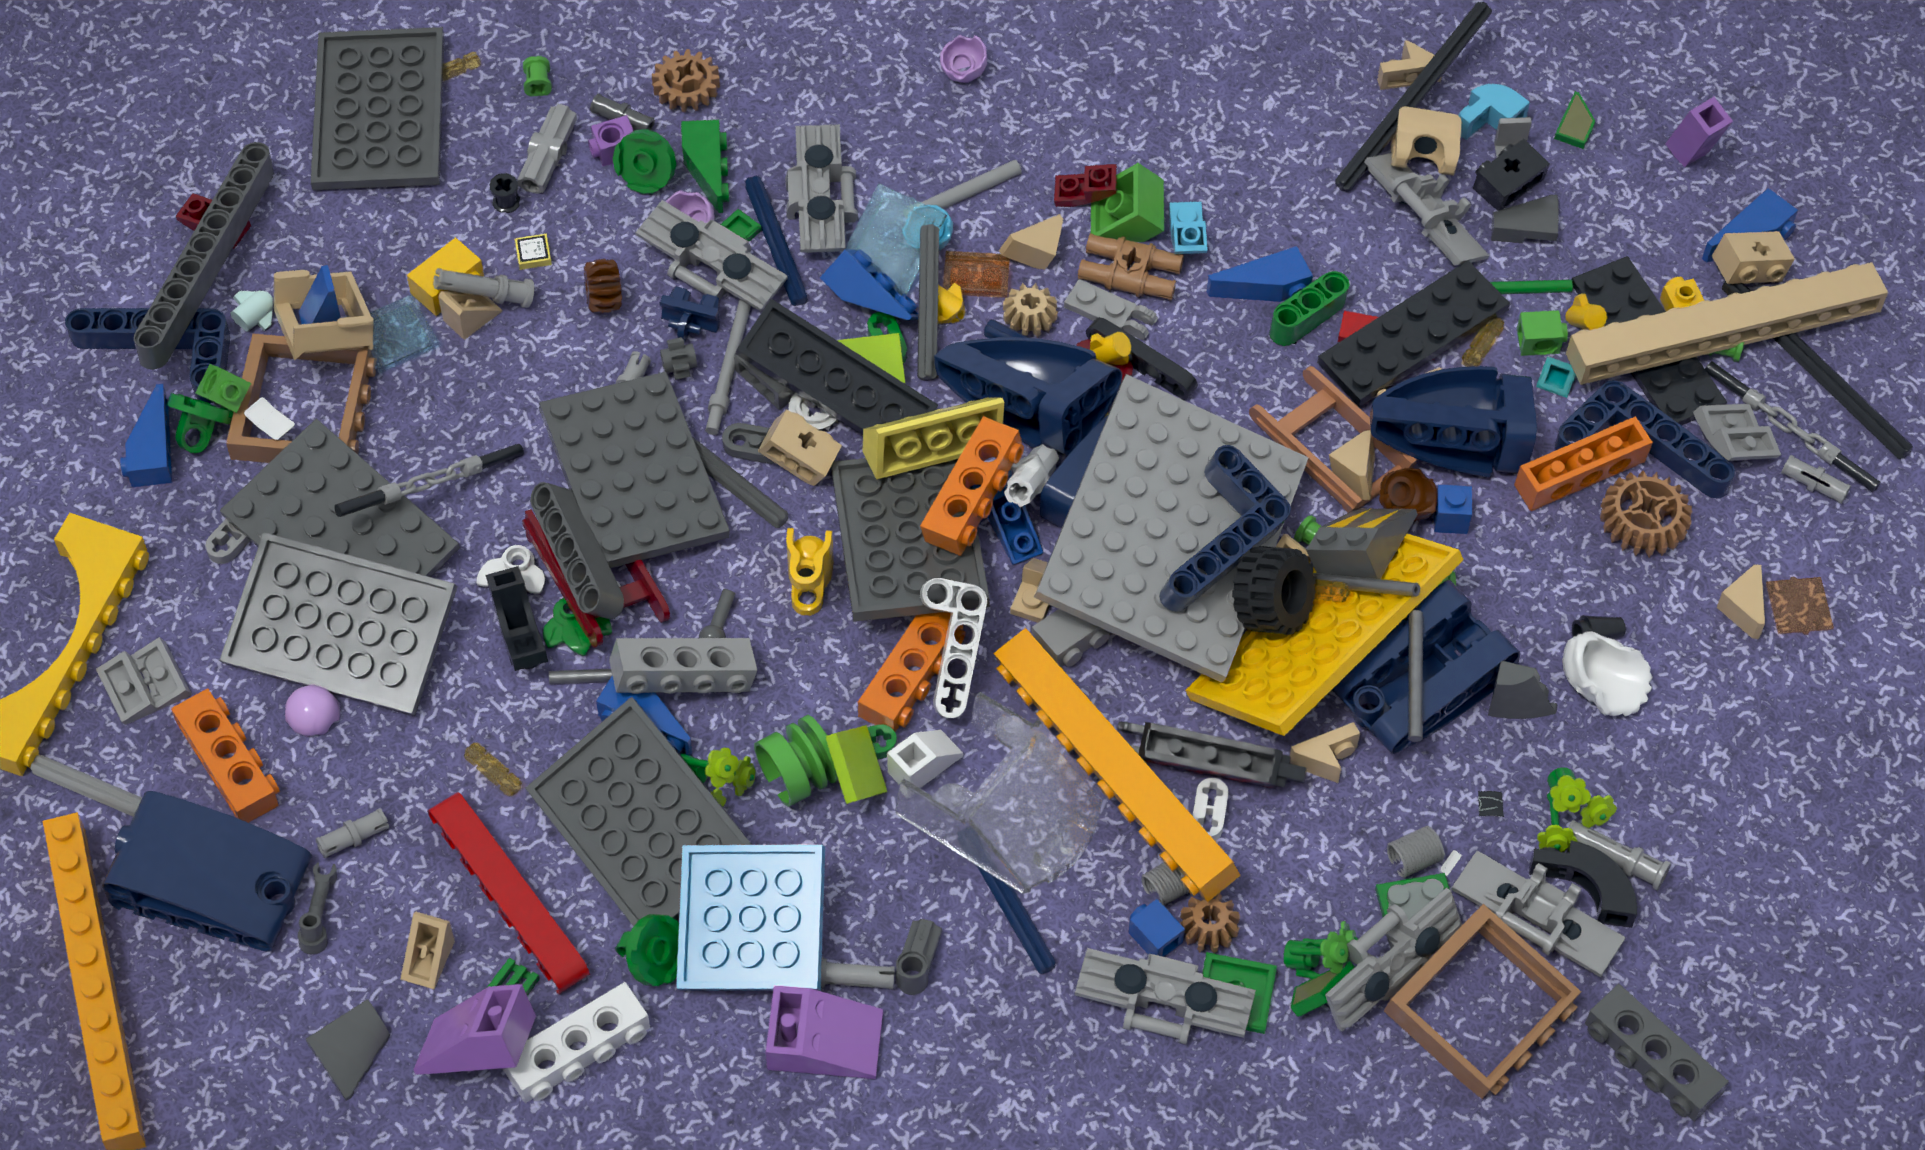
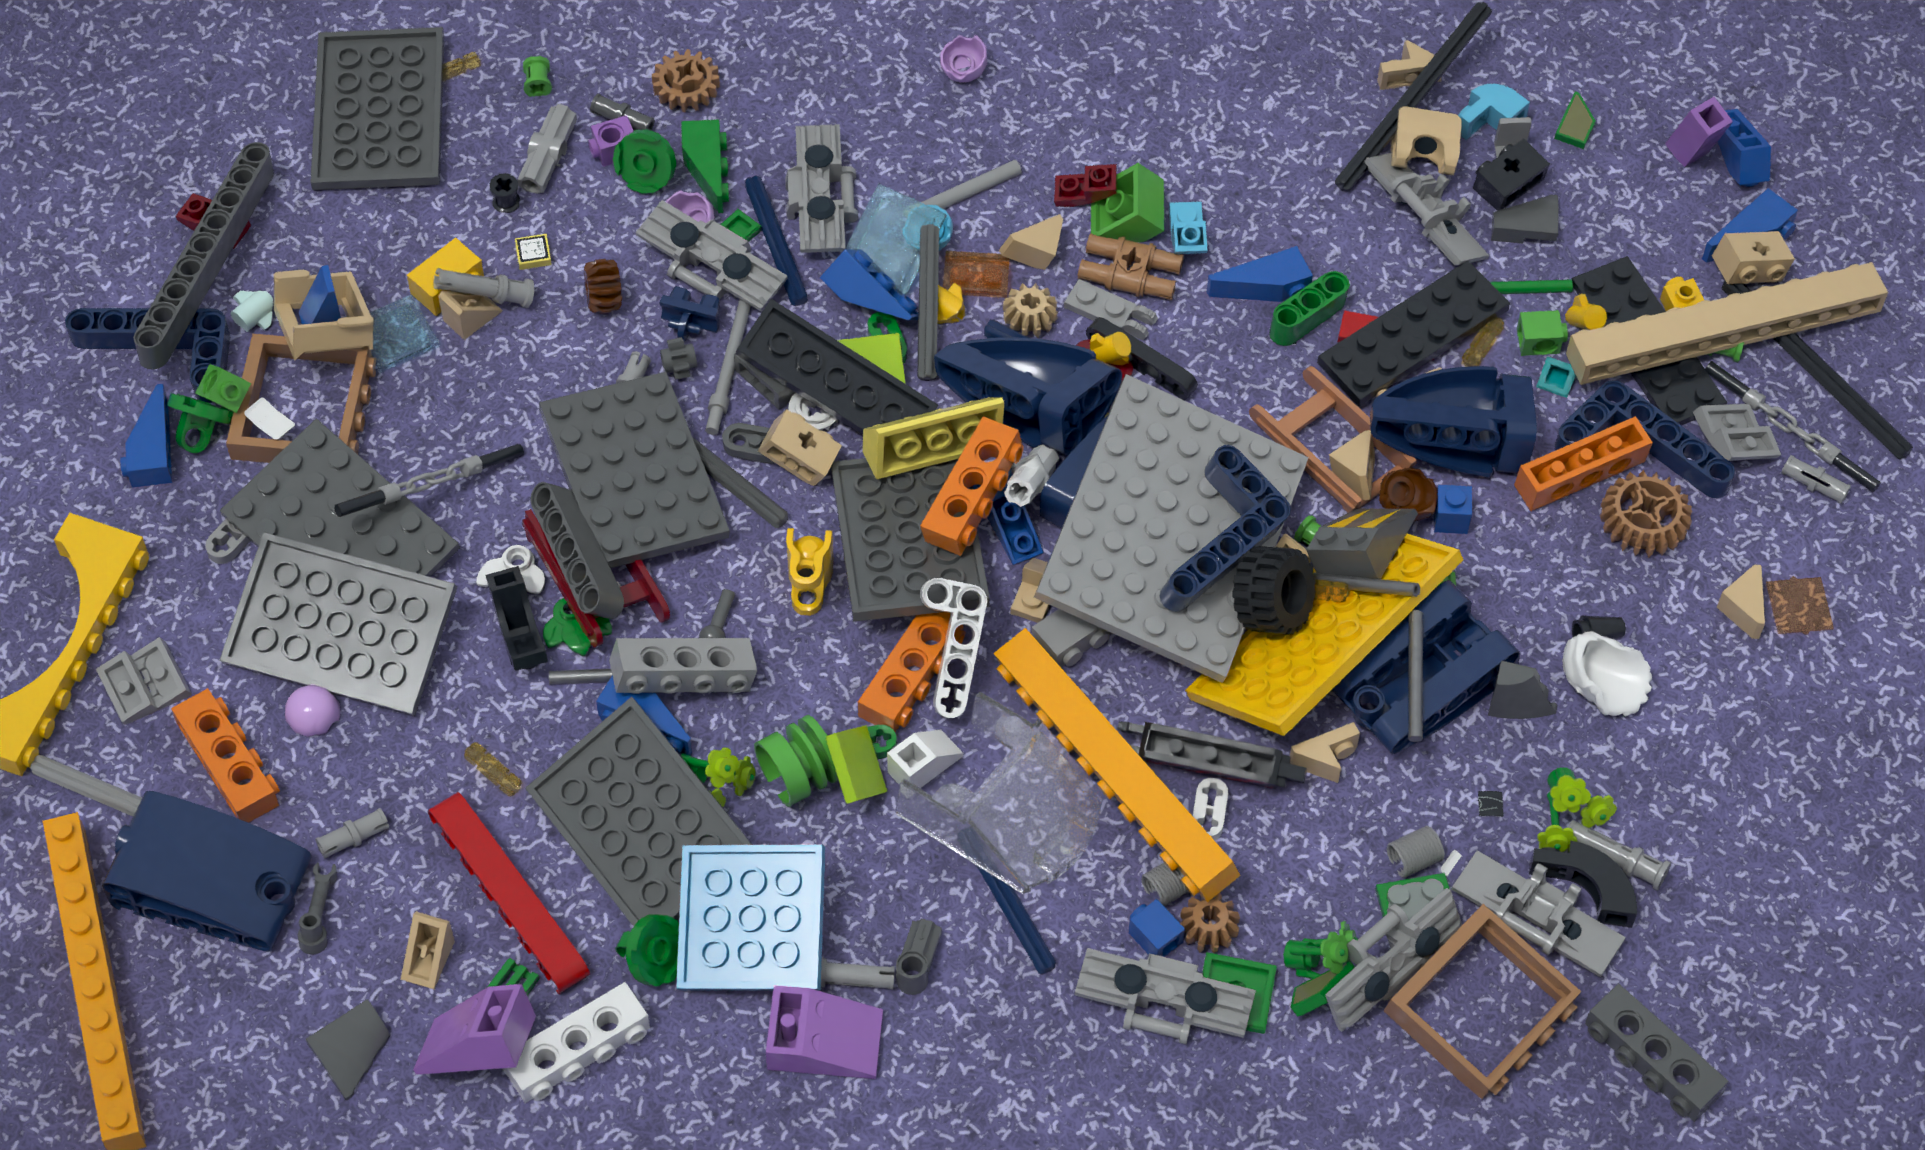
none -> blue slope [1717,109,1771,186]

